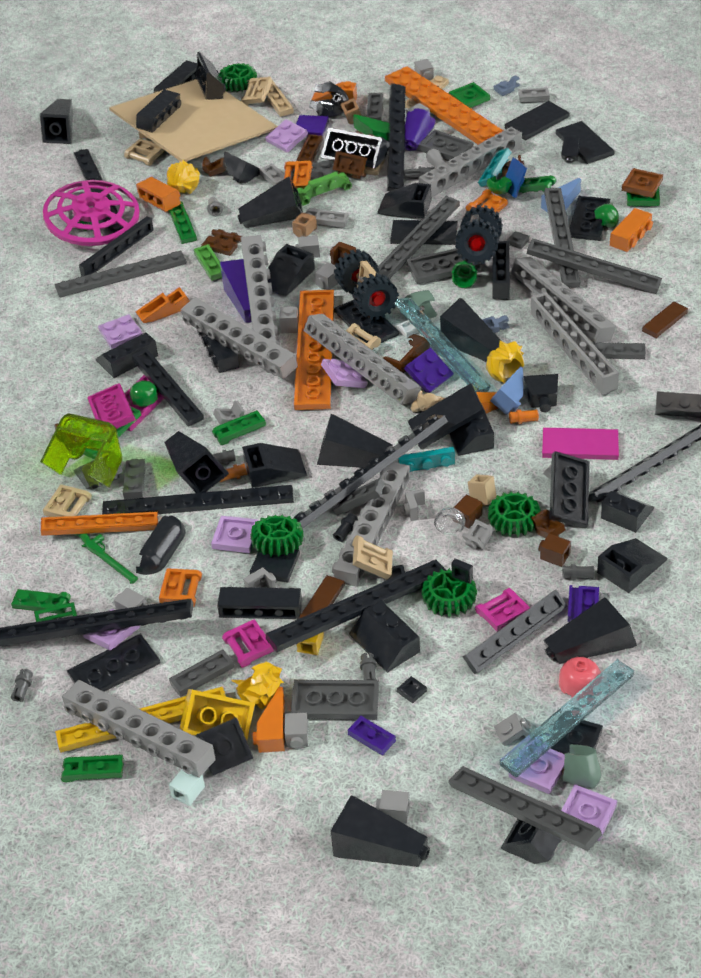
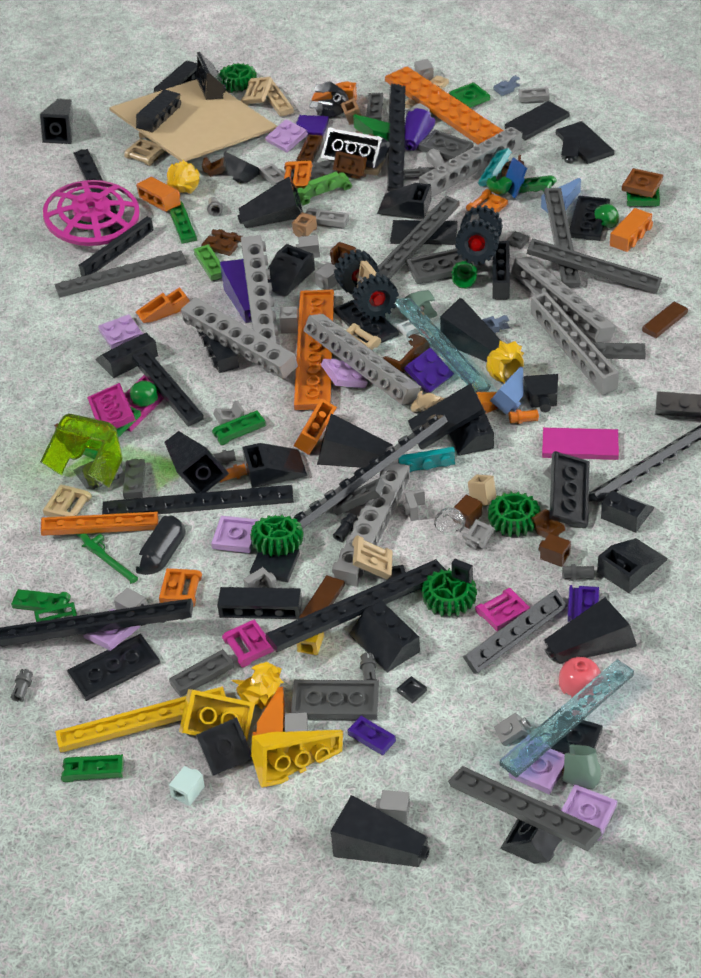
light grey brick [62,680,216,777] -> none
none -> yellow wedge [251,730,343,788]
none -> orange brick [293,398,337,455]

